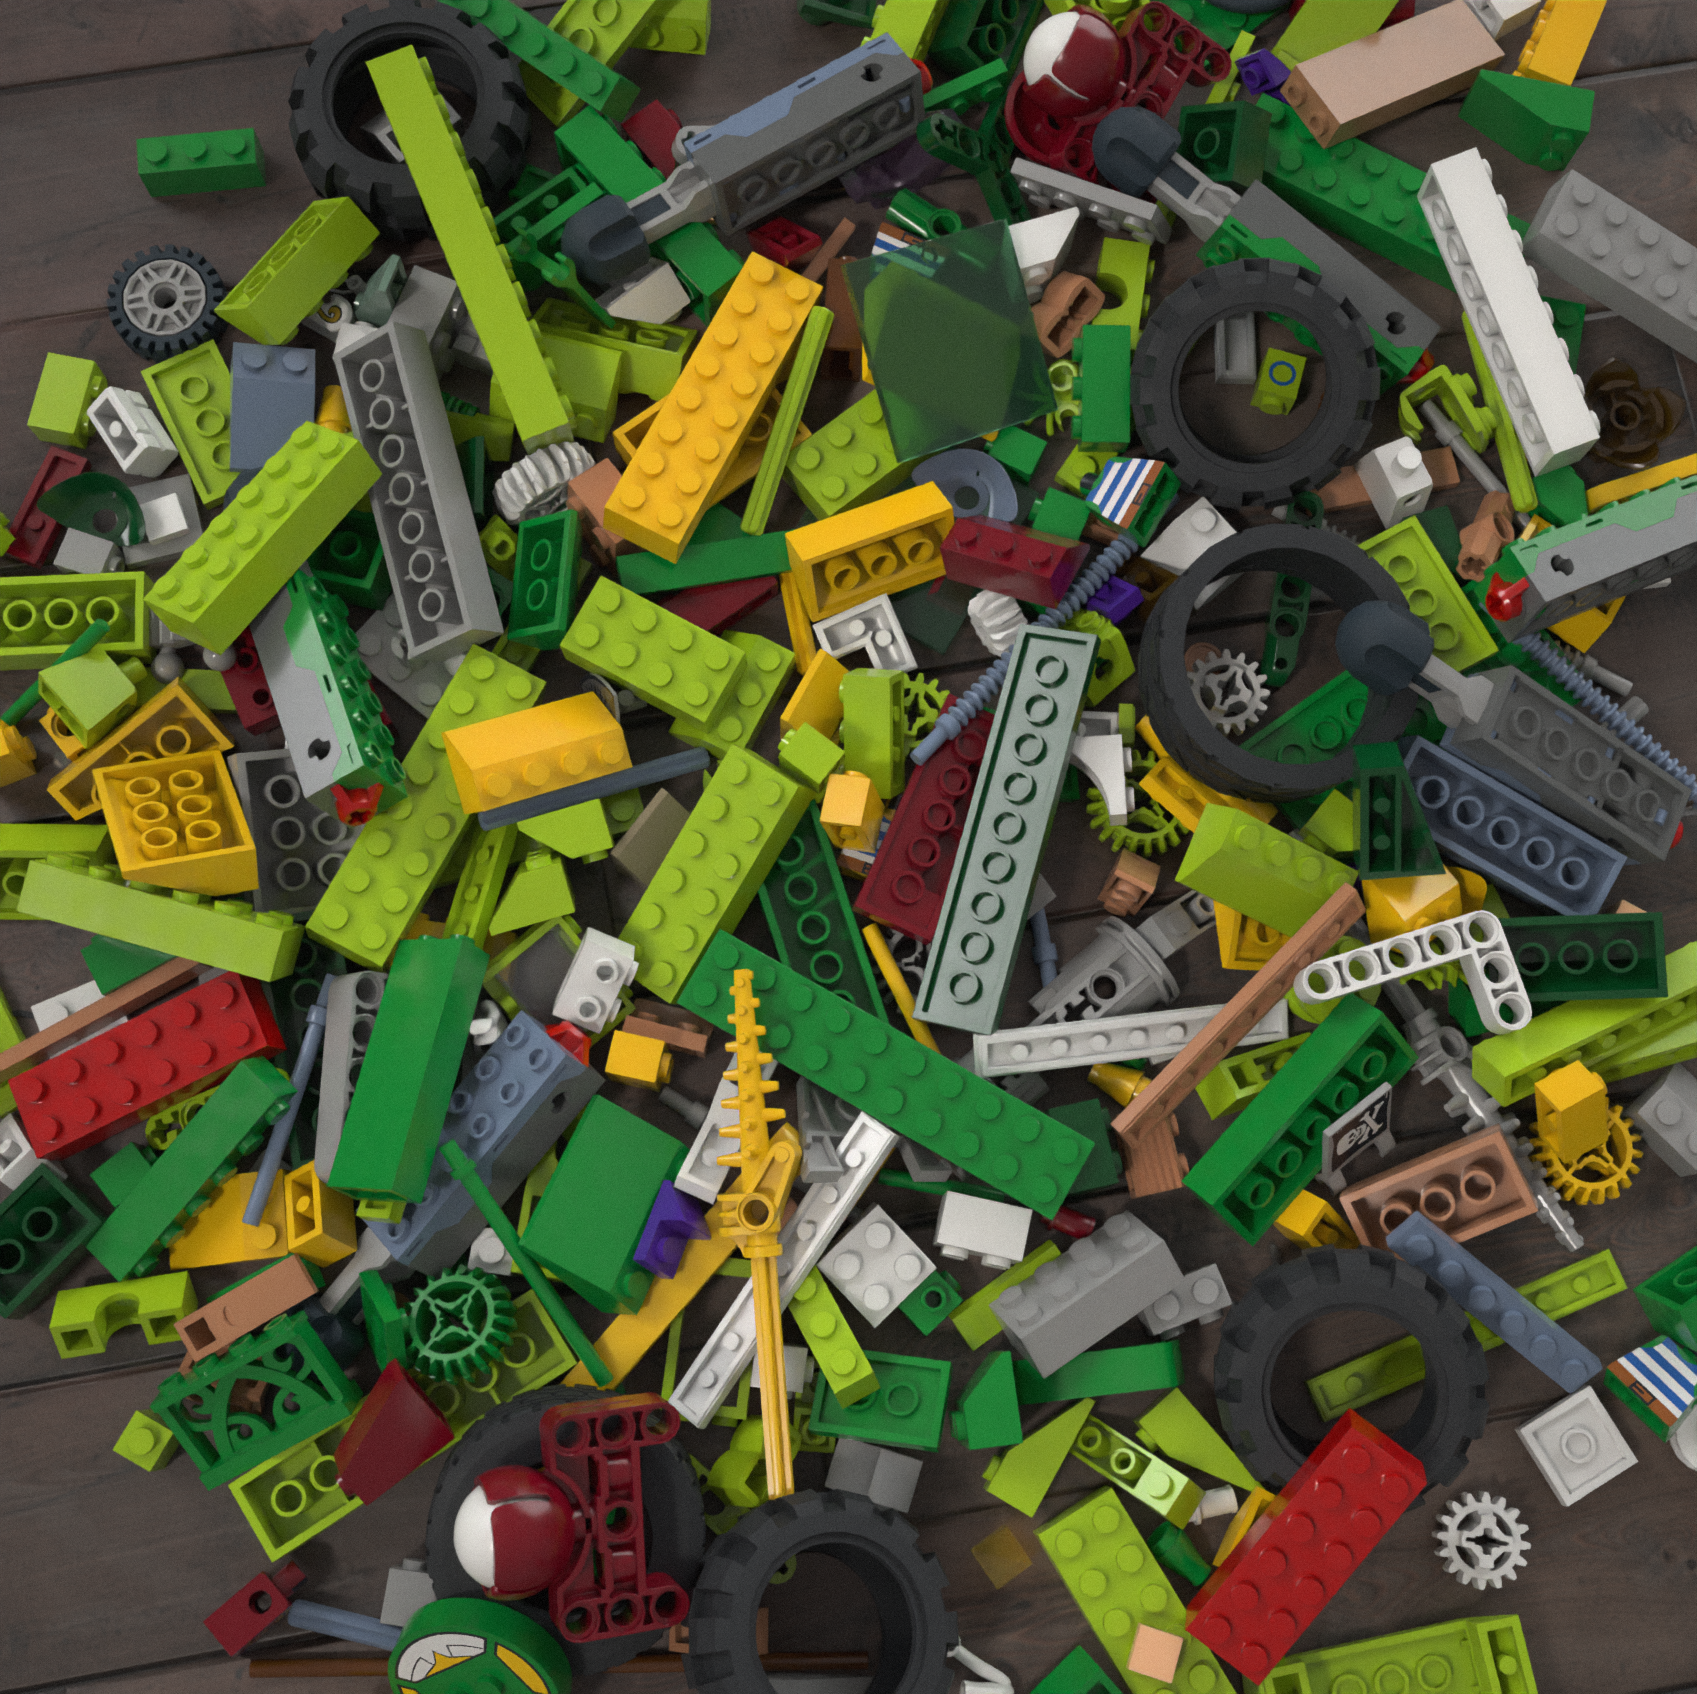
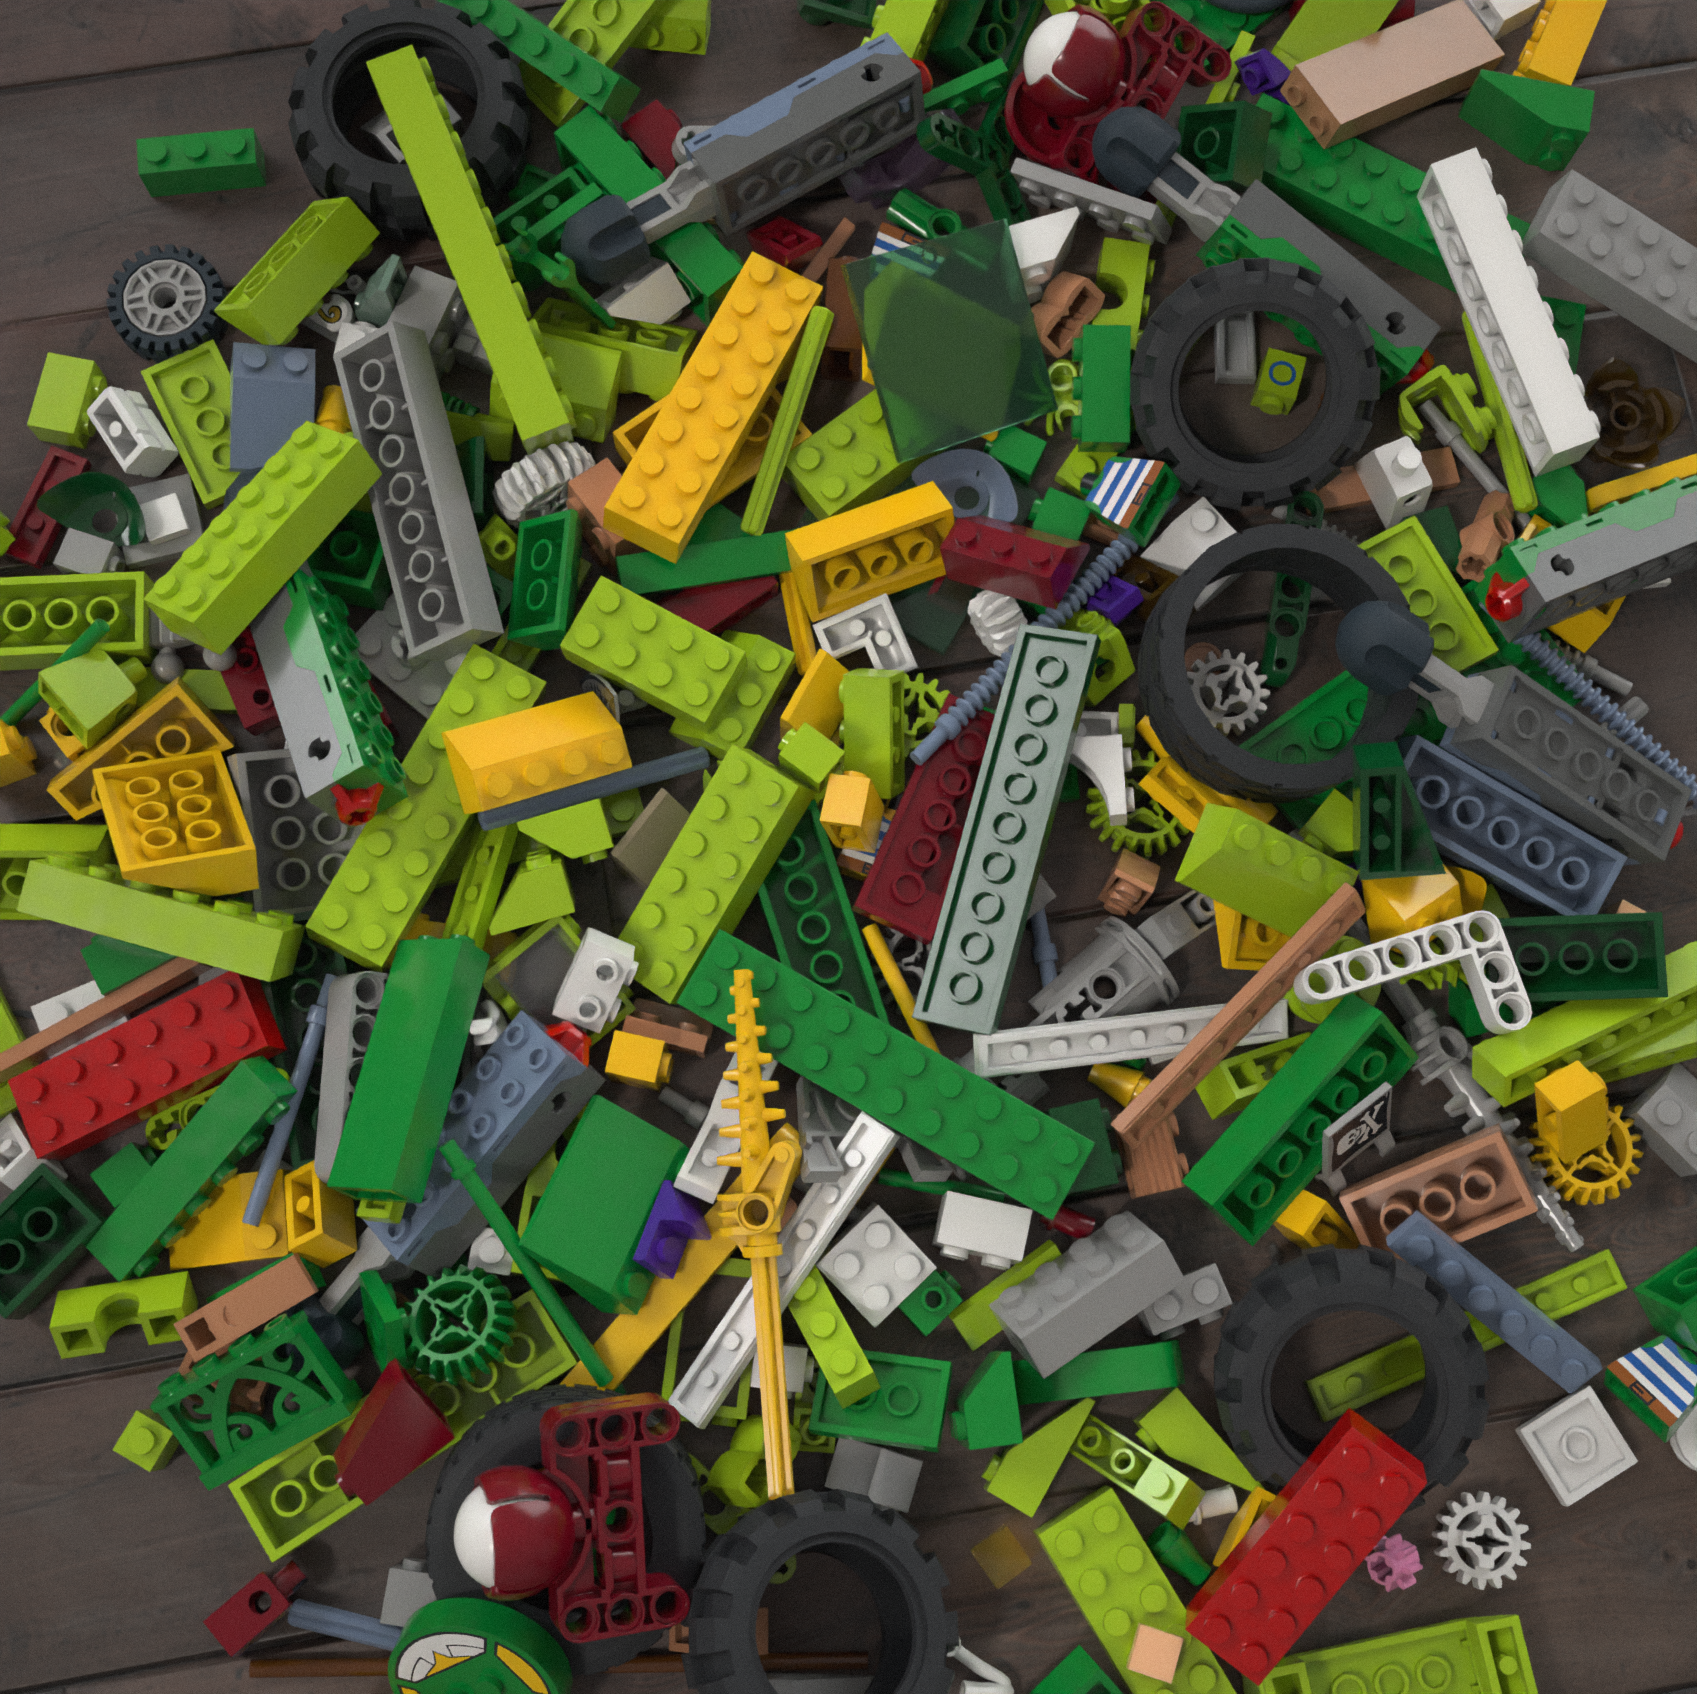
none -> bright pink gear [1365,1533,1423,1592]

